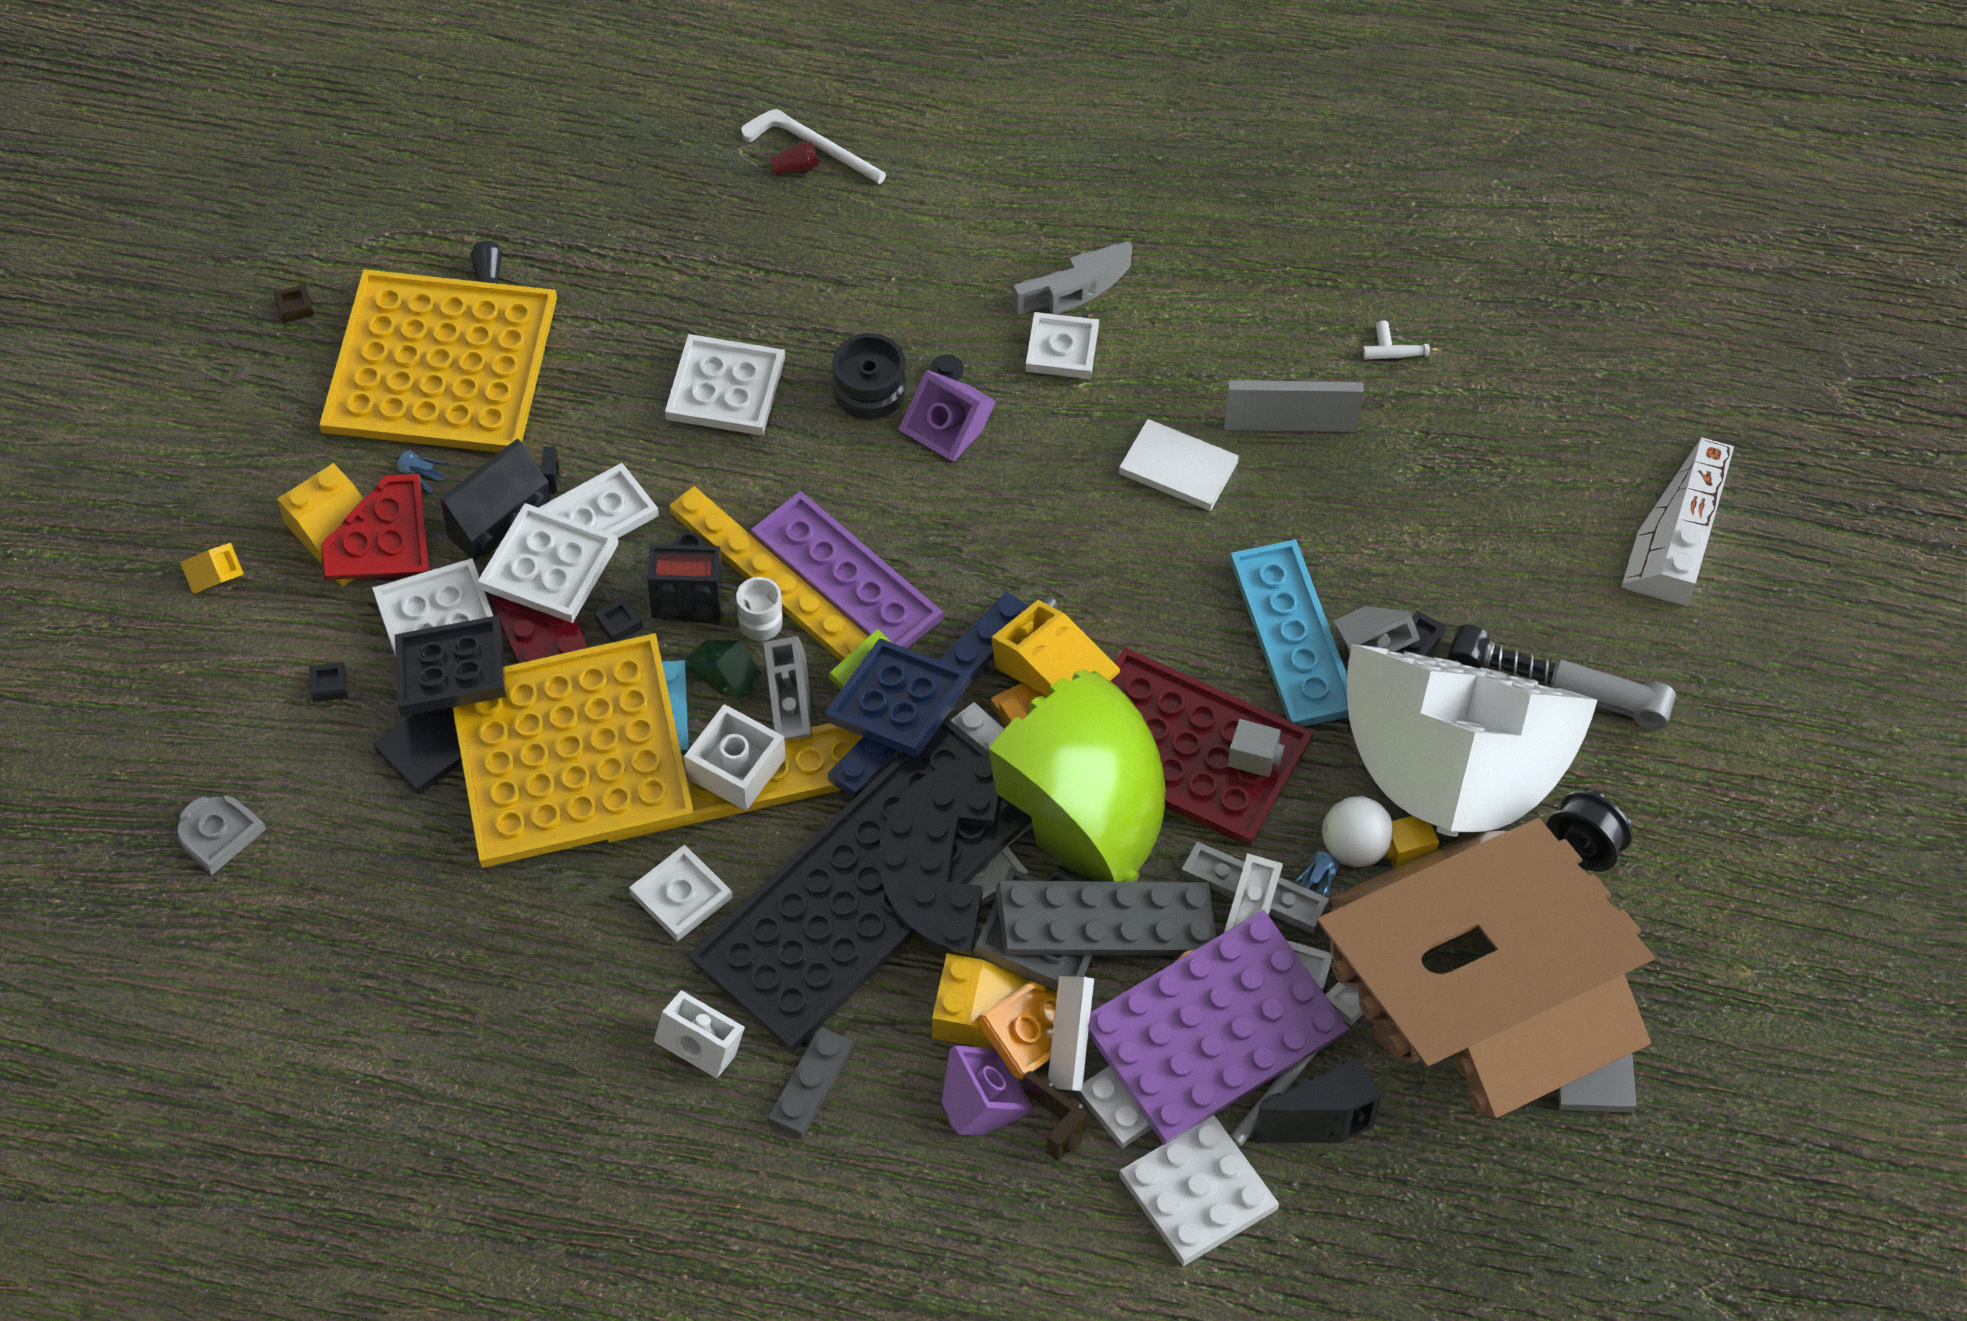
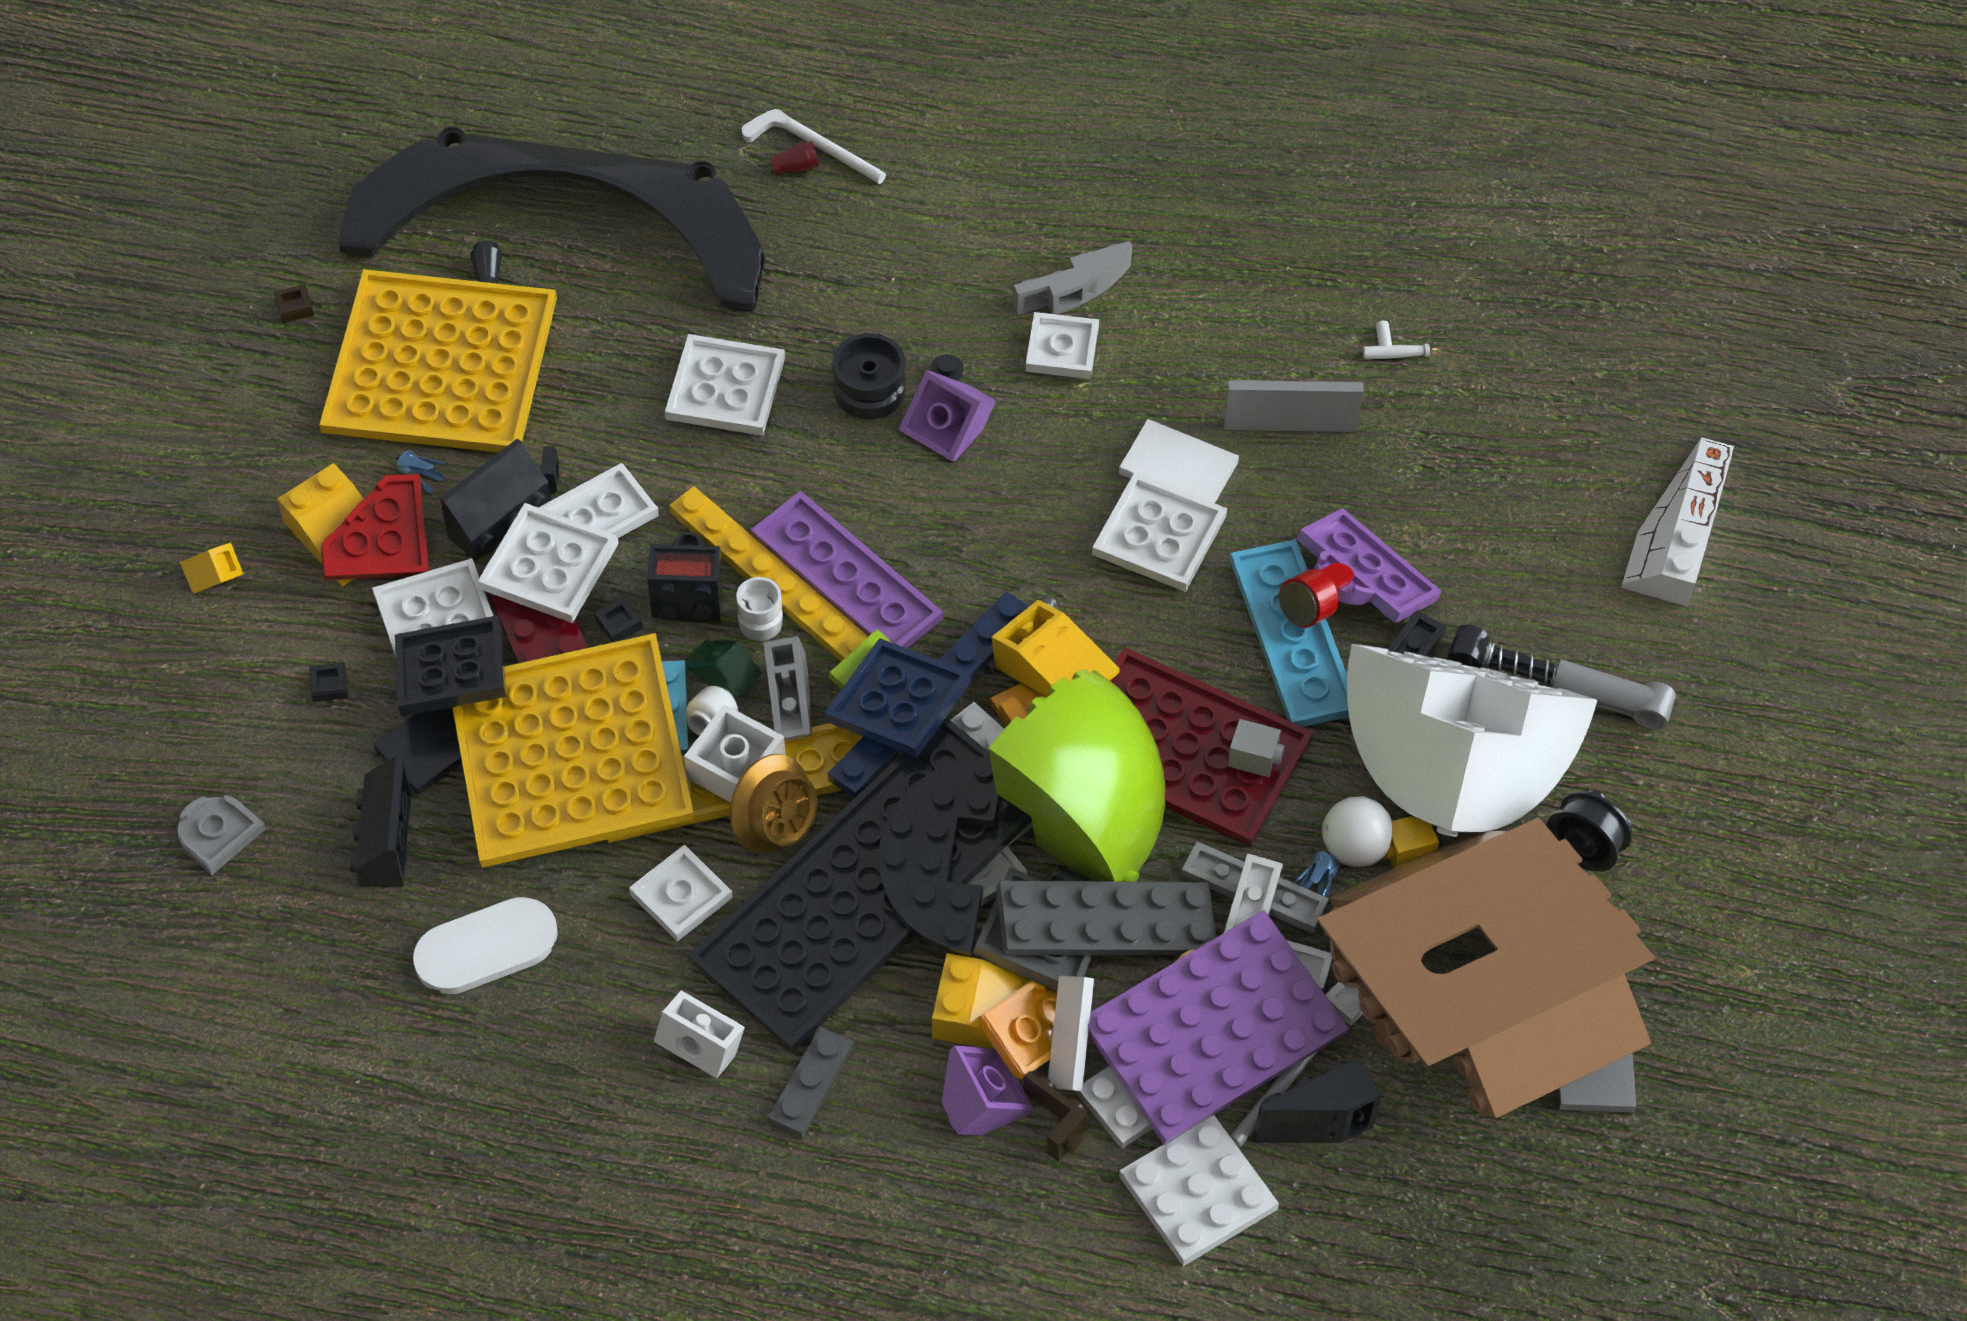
light grey slope [1334,606,1420,656] -> none
none -> black panel [339,126,765,311]
none -> black slope [350,756,412,887]
none -> white tile [413,897,558,994]
none -> white head [686,686,738,736]
none -> pearl gold wheel [730,754,818,853]
none -> white plate [1092,472,1227,592]
none -> medium lavender plate [1279,508,1441,628]

